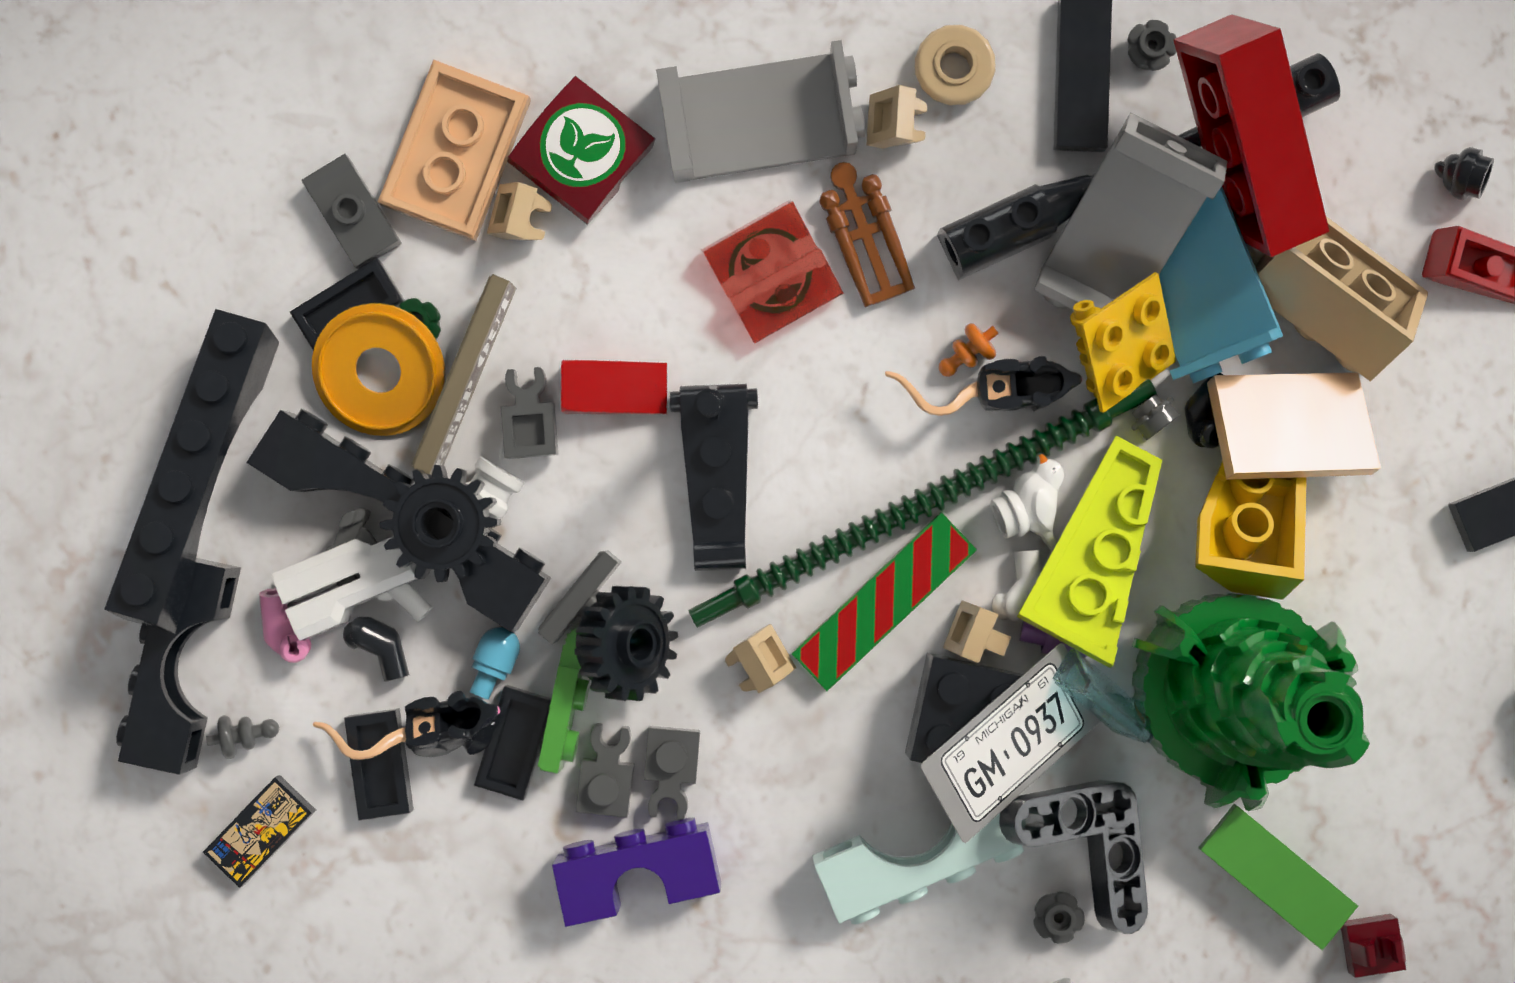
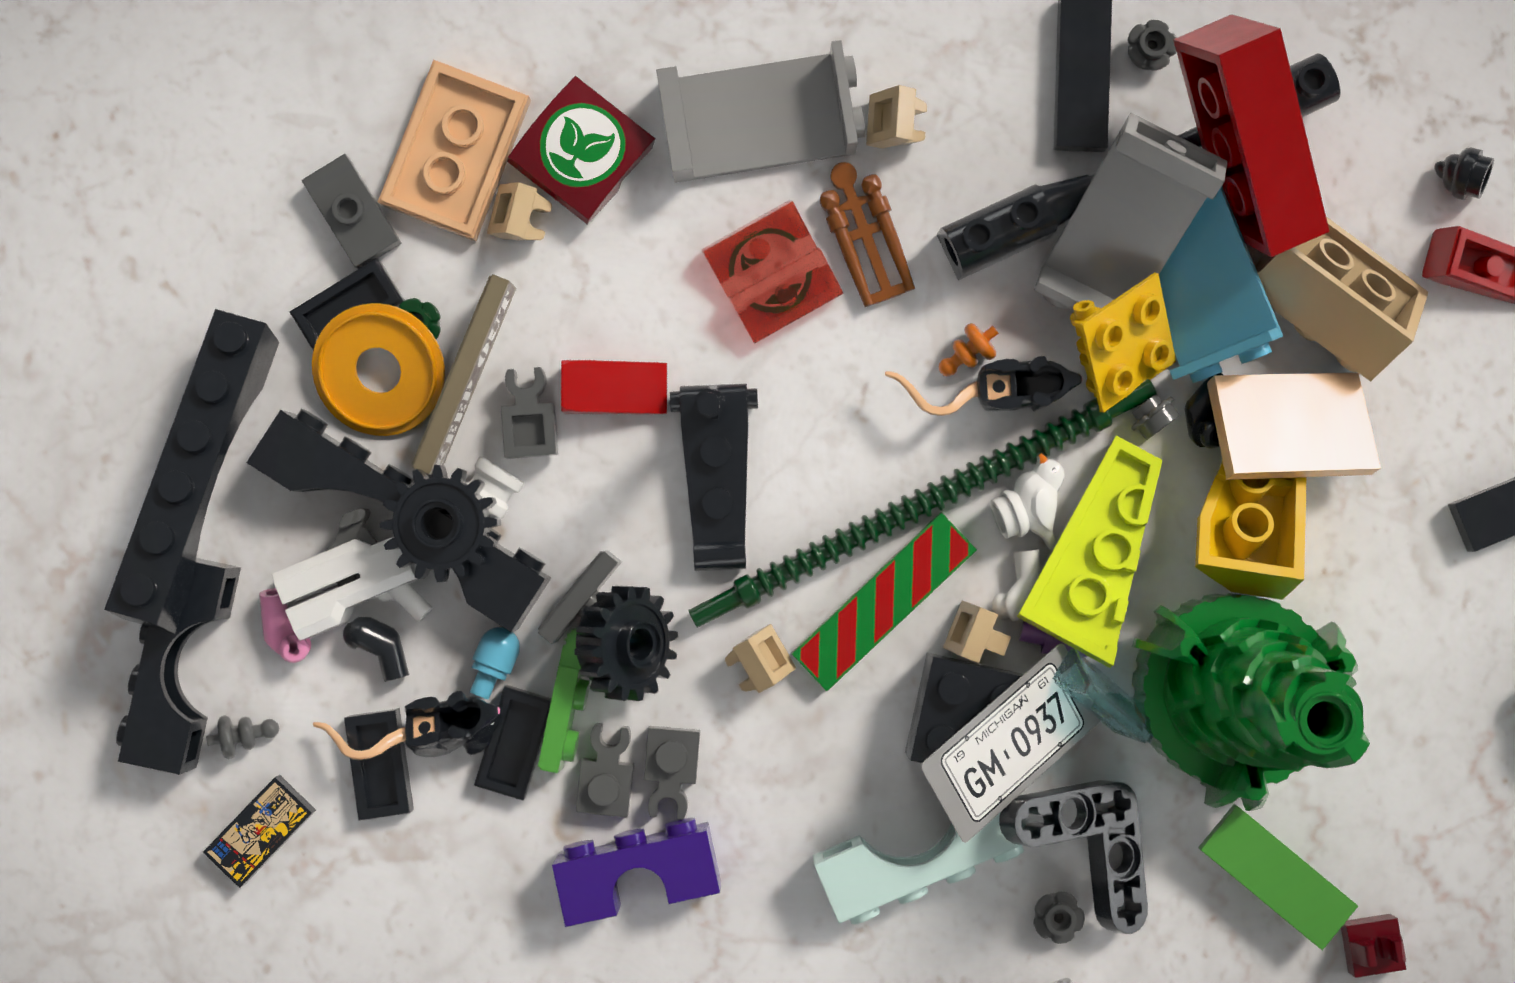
tan piece [915,25,996,105] -> none

